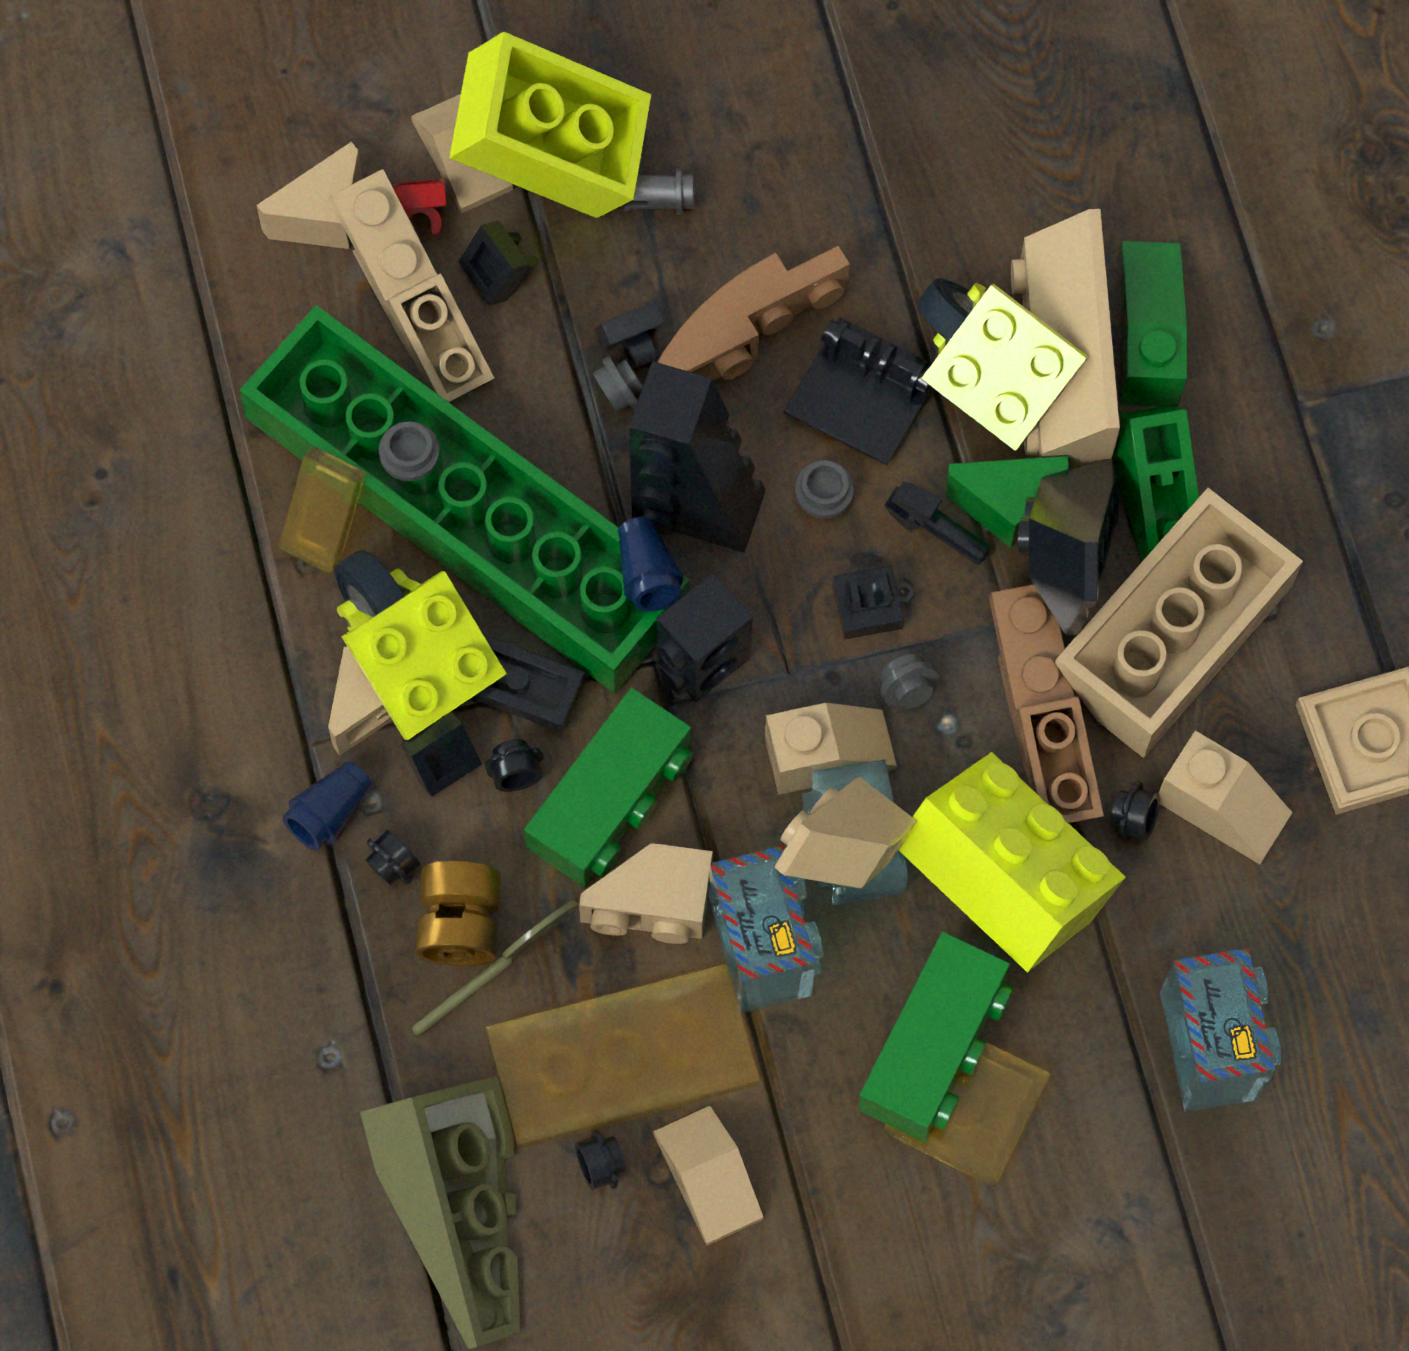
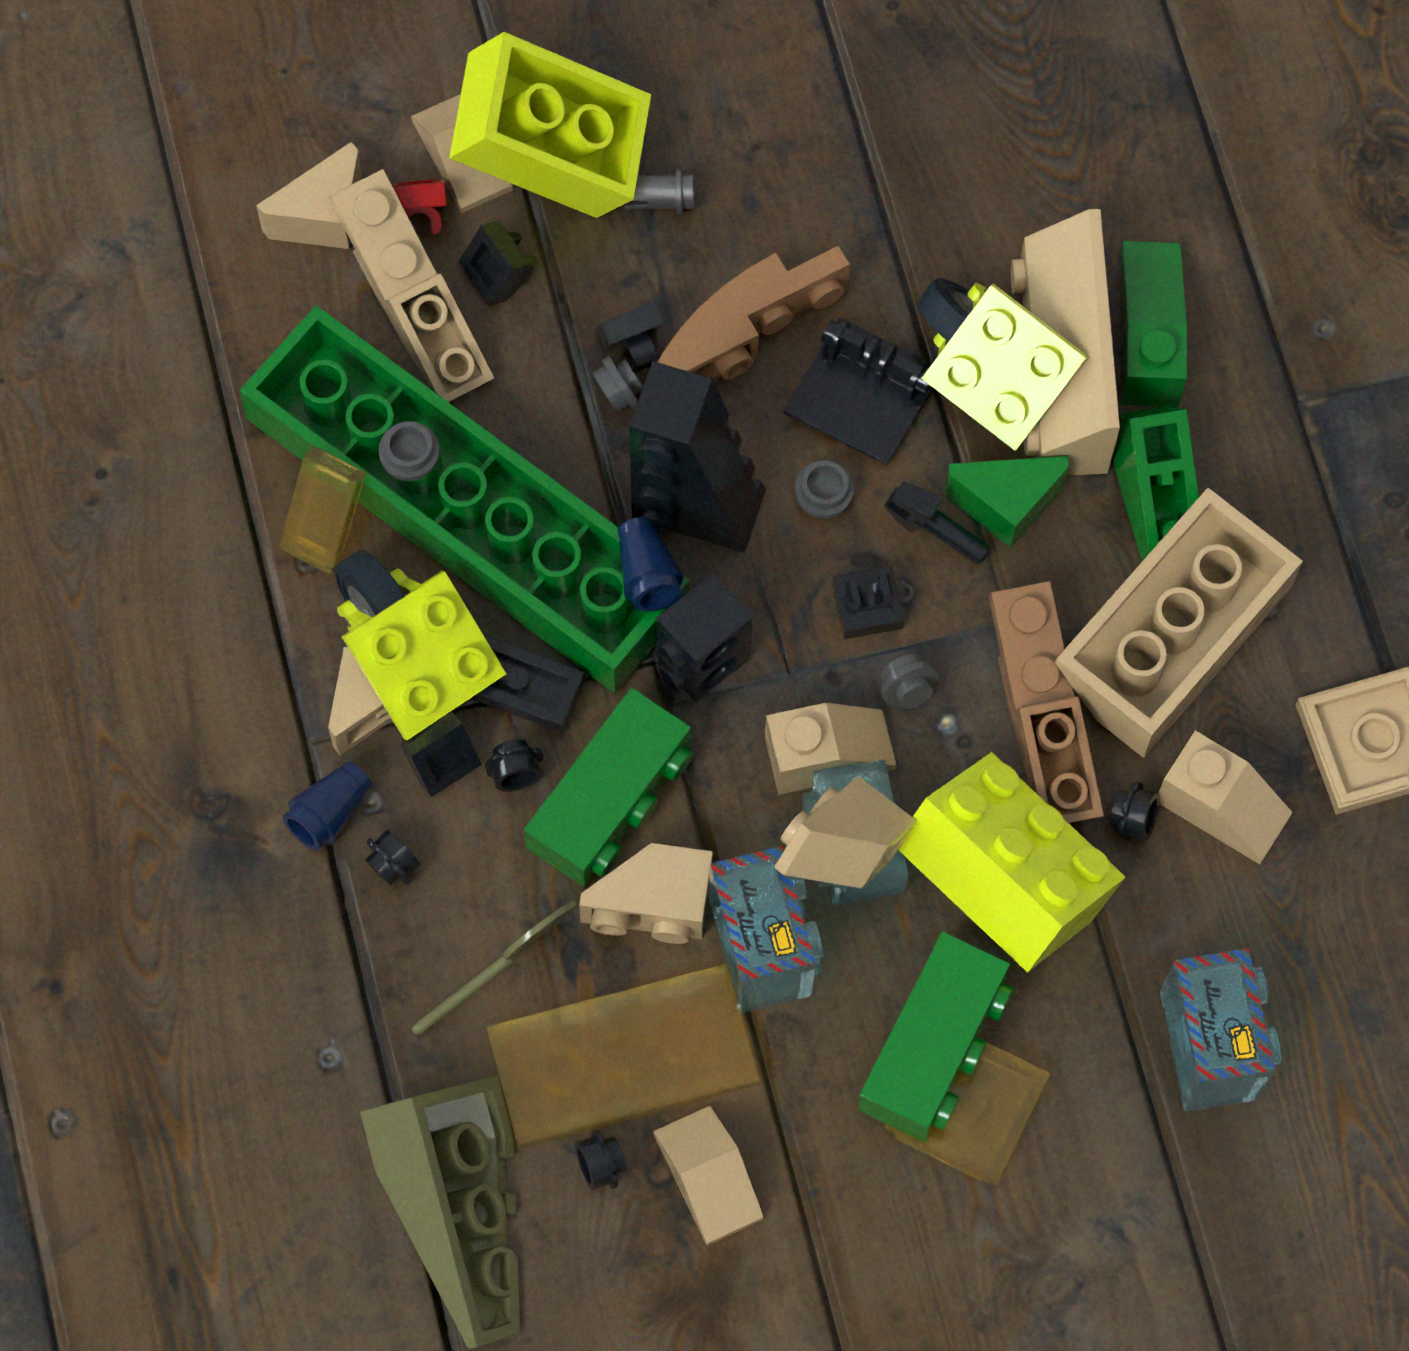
pearl gold wheel [416,861,501,967] -> none
black wedge [1018,459,1119,635] -> none

